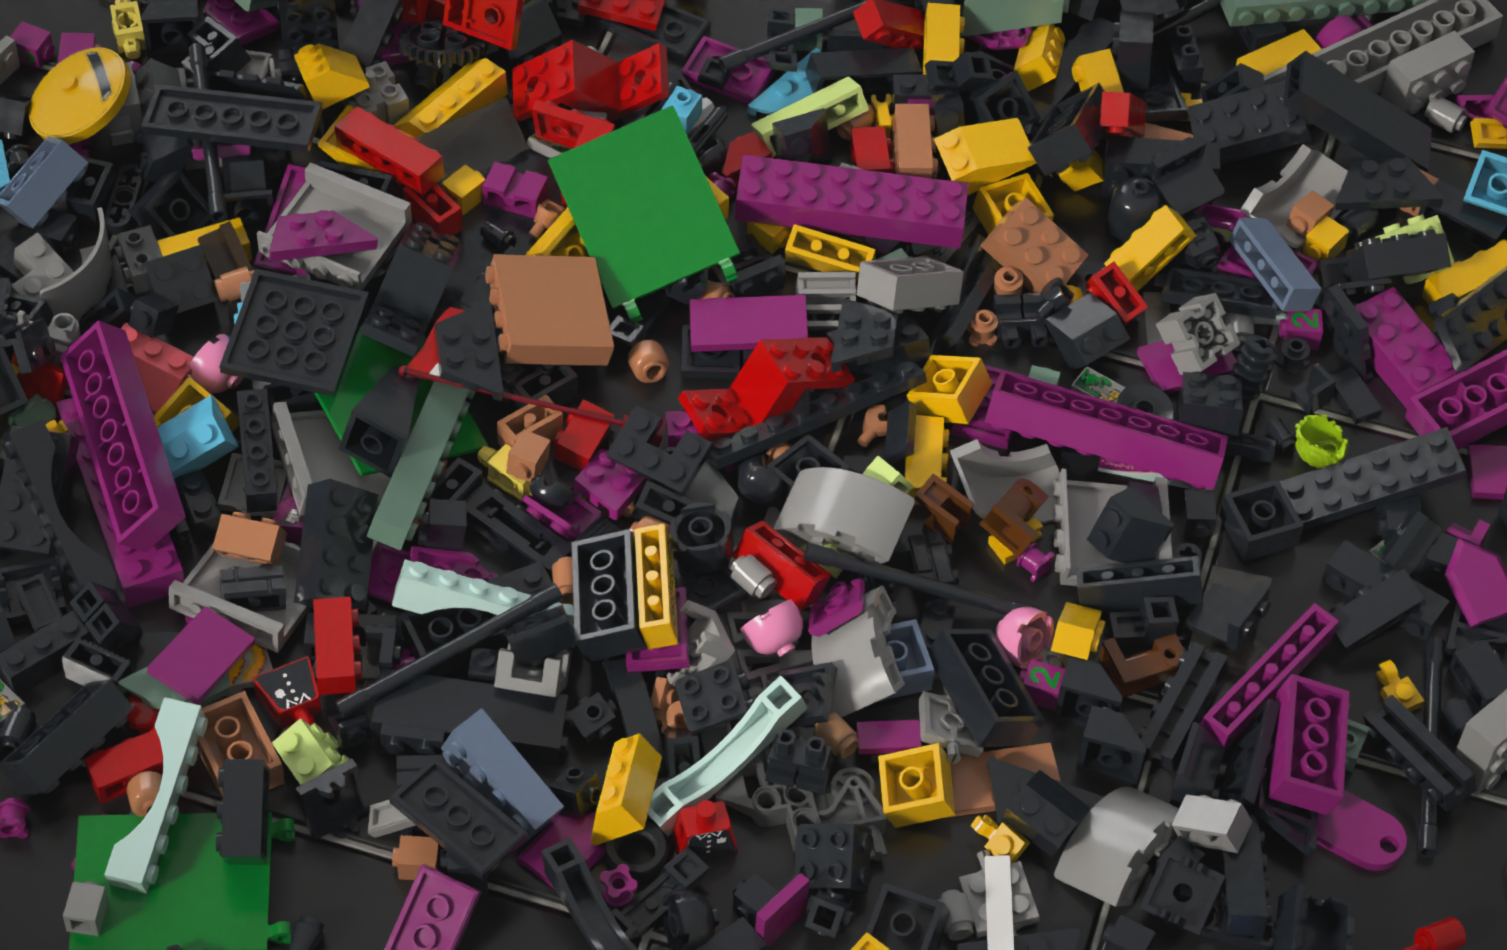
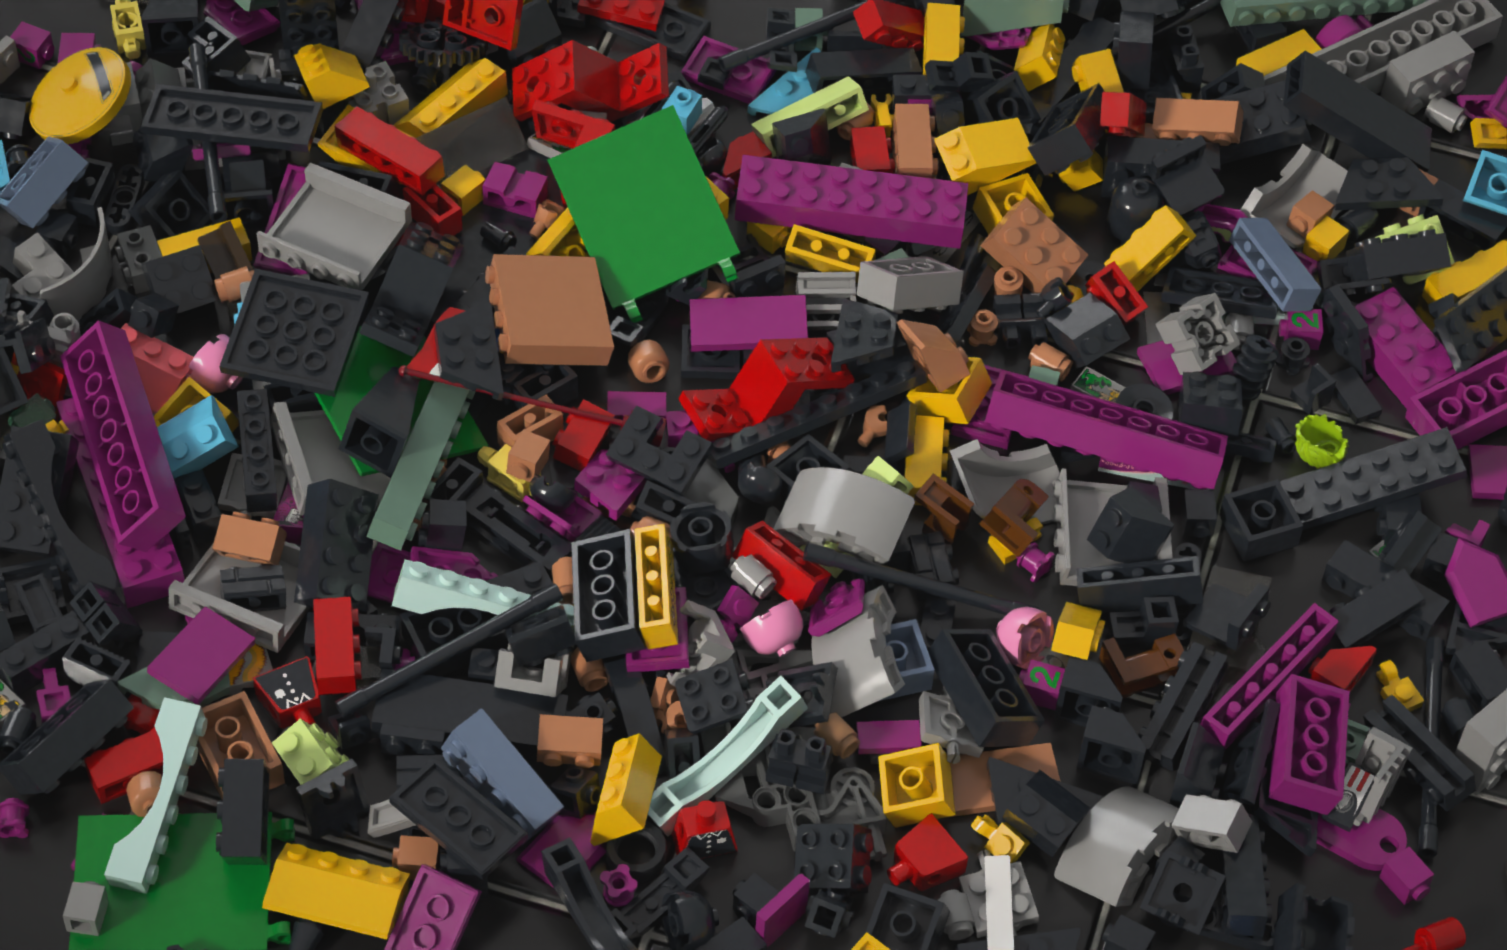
magenta wing [269,210,378,262] -> none
none -> magenta plate [37,668,71,723]
none -> yellow slope [262,843,410,940]
none -> nougat brick [537,714,603,768]
none -> nougat brick [570,647,608,692]
none -> magenta tile [607,391,666,420]
none -> magenta plate [717,585,759,643]
none -> red torso [887,813,968,891]
none -> nougat slope [896,319,970,392]
none -> nougat brick [1028,342,1073,381]
none -> nougat brick [1152,98,1244,146]
none -> red slope [1308,646,1377,692]
none -> slope [1321,762,1376,832]
none -> light grey plate [1353,727,1412,827]
none -> magenta brick [1379,847,1434,905]

